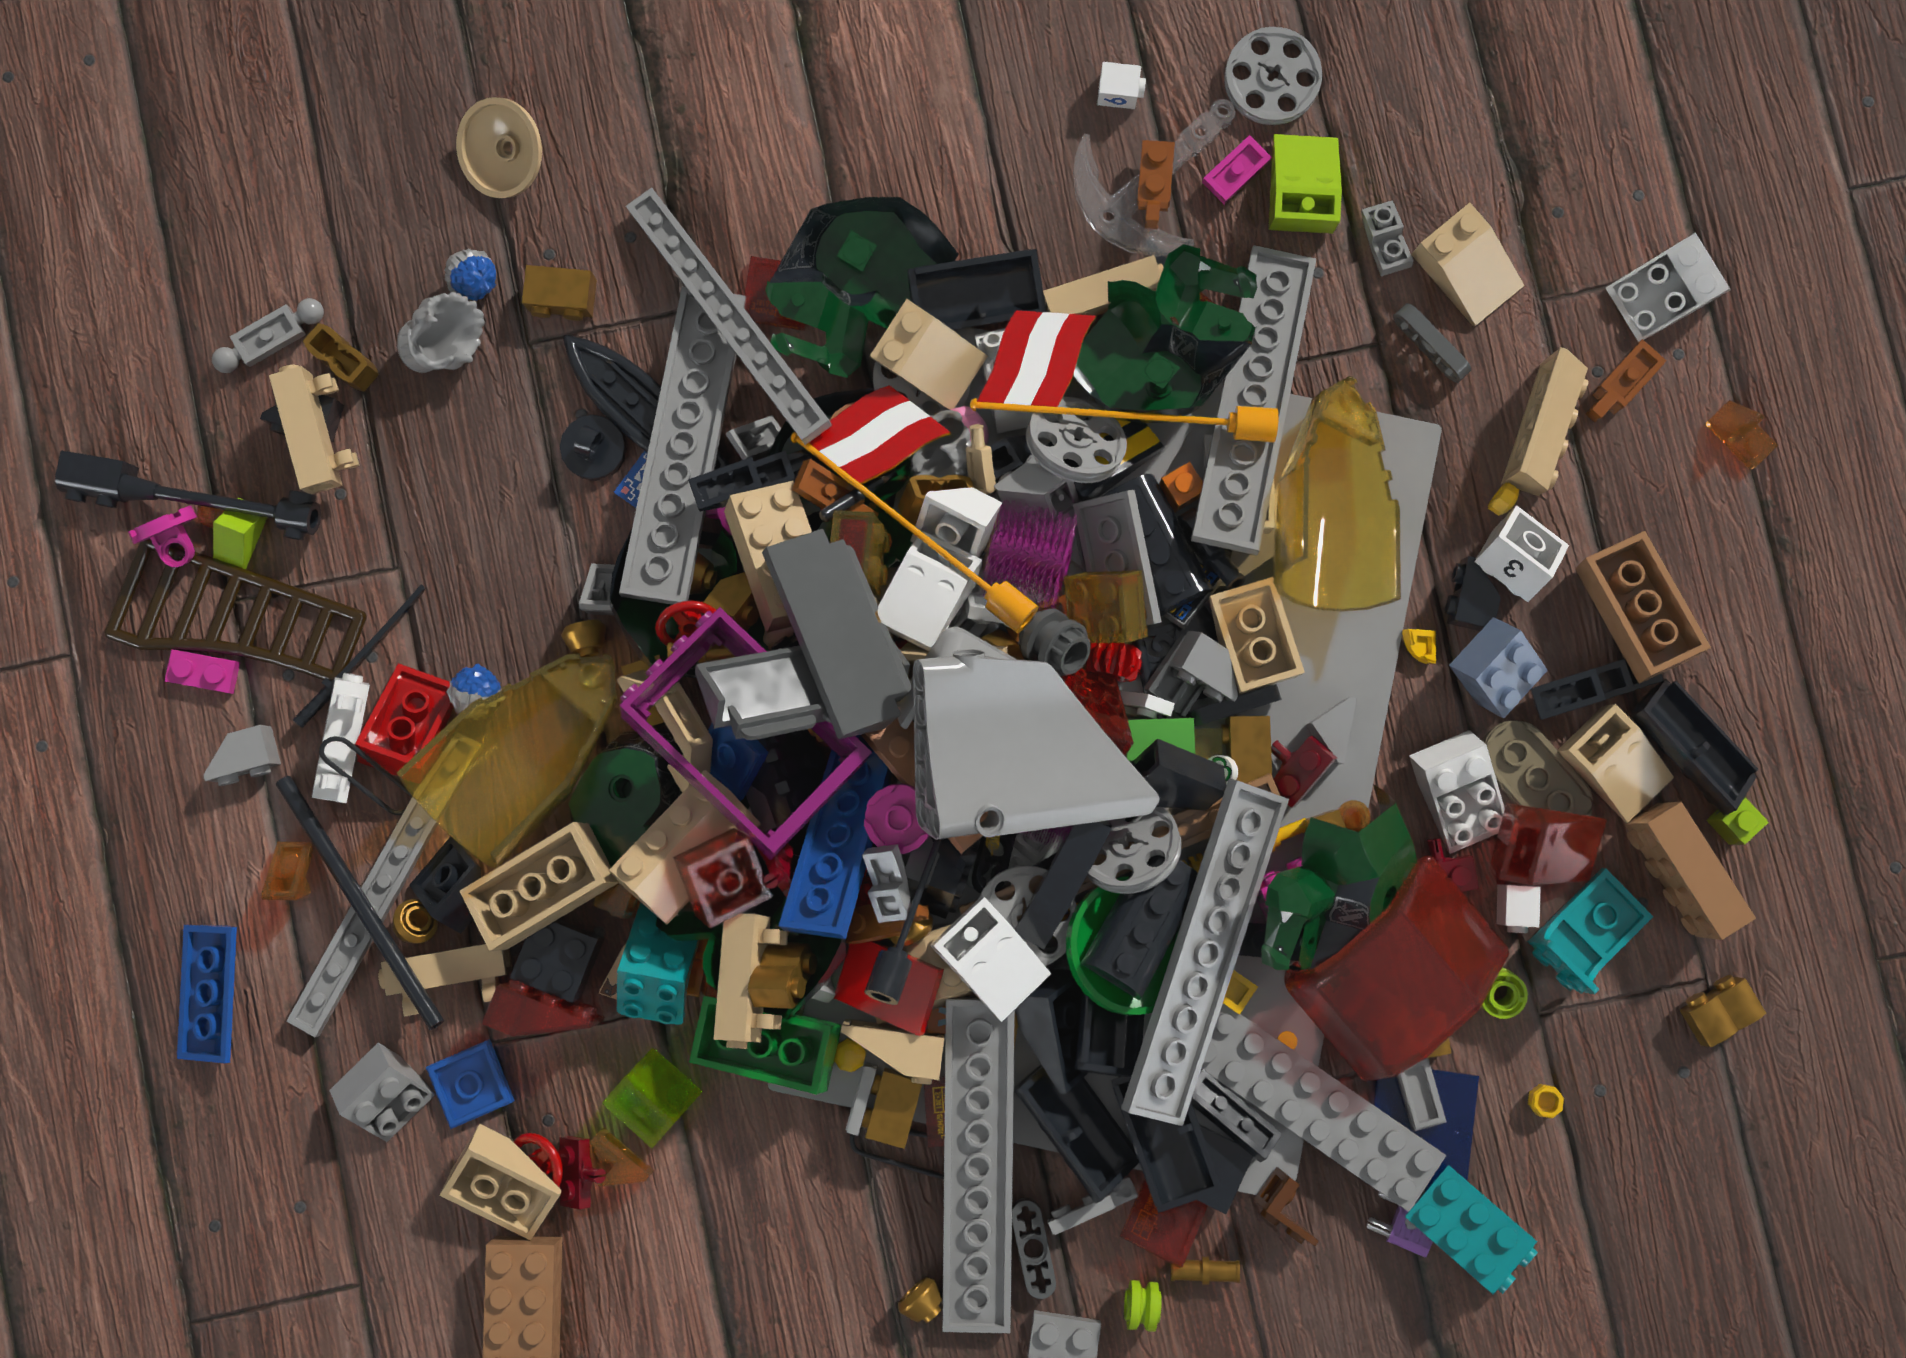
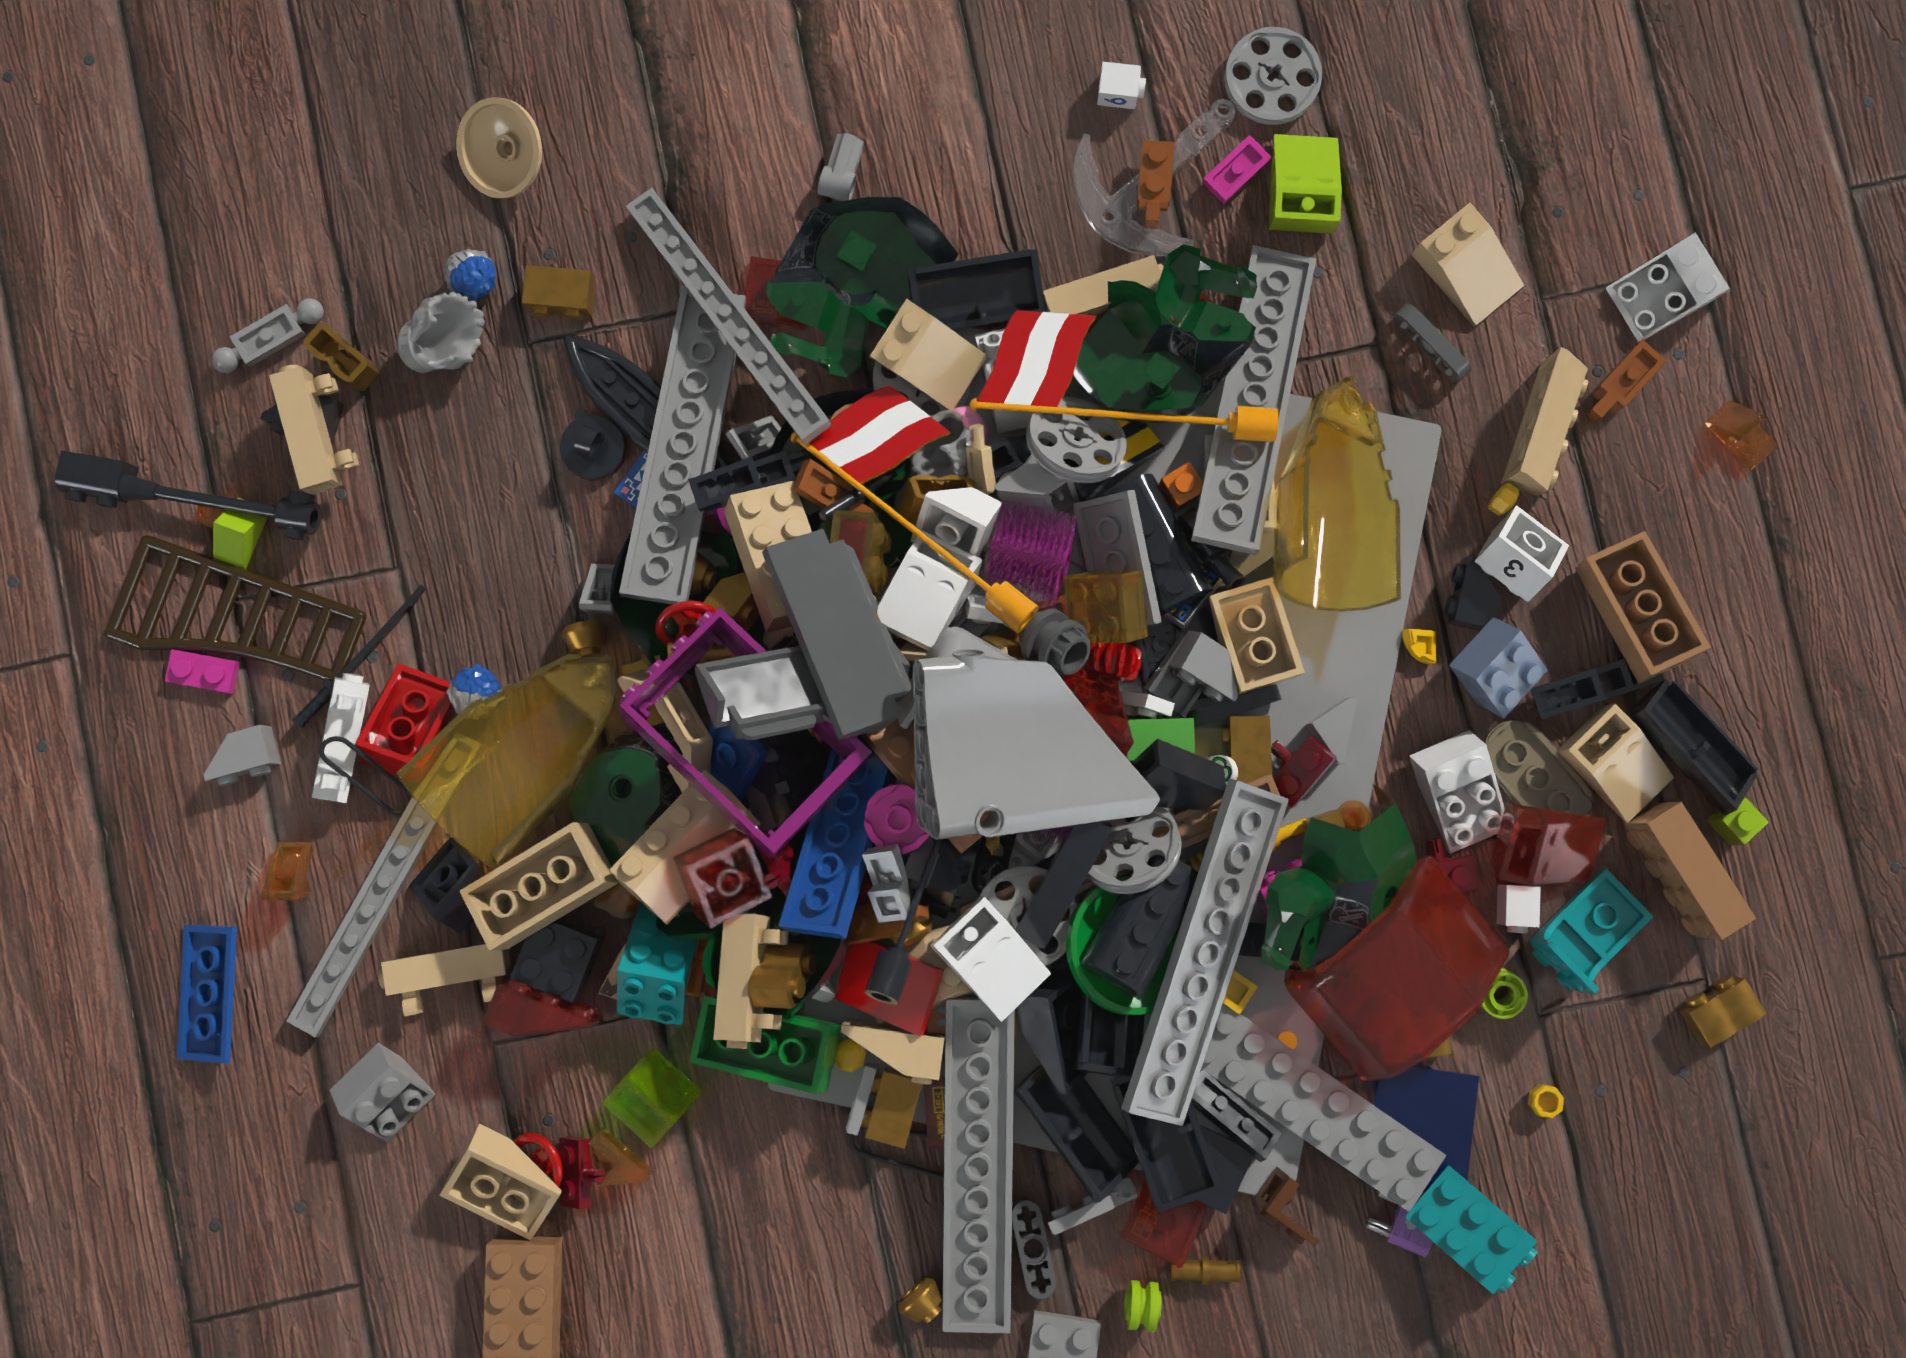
dark pink tile [128,505,197,567] -> none
black piece [276,776,444,1030] -> none
pearl gold cone [393,899,438,943] -> none
blue tile [426,1039,515,1129] -> none
light grey slope [1361,200,1414,276] -> none
light grey tile [1393,1058,1447,1131] -> none
none -> light grey piece [818,133,864,201]

